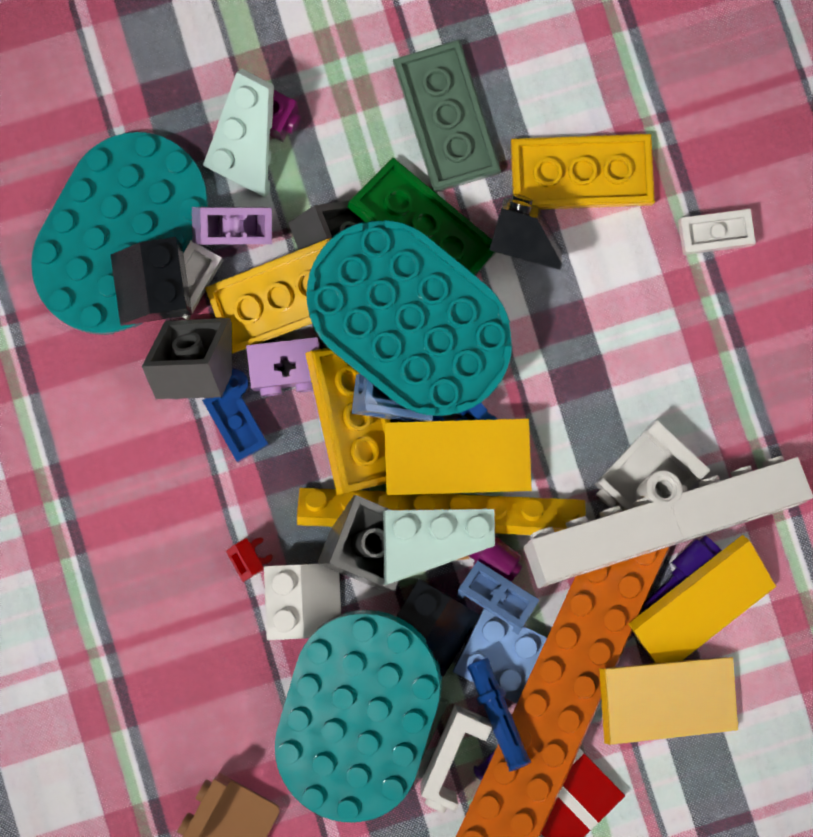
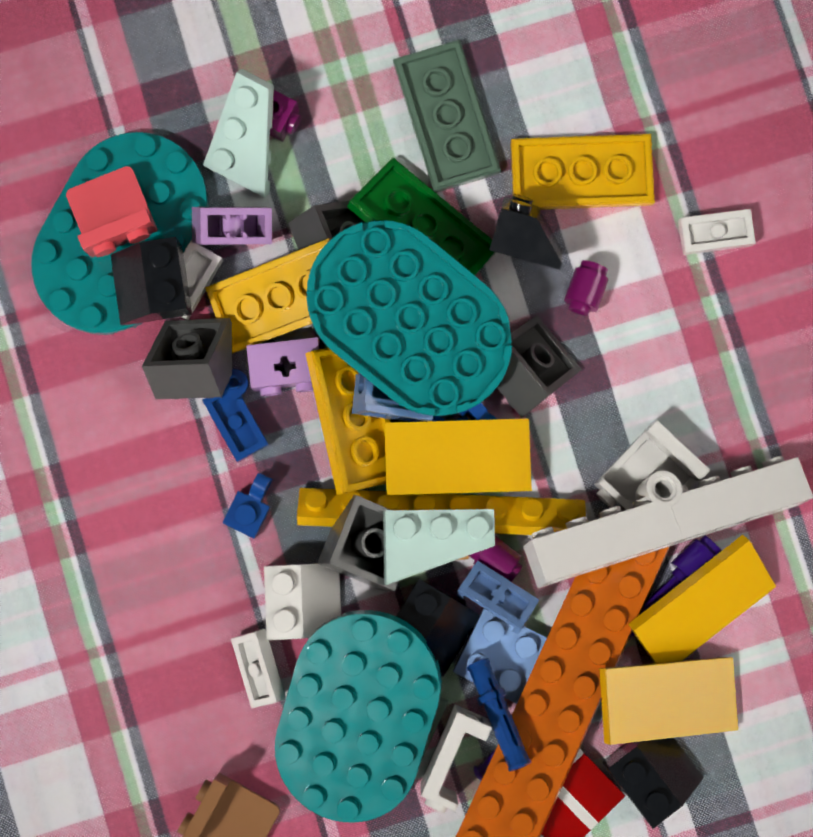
red tile [226,537,273,582] -> none
none -> coral bracket [66,166,158,257]
none -> blue plate [222,473,273,539]
none -> white plate [231,629,286,709]
none -> dark grey slope [497,315,582,418]
none -> magenta brick [564,260,609,316]
none -> black slope [602,738,704,829]

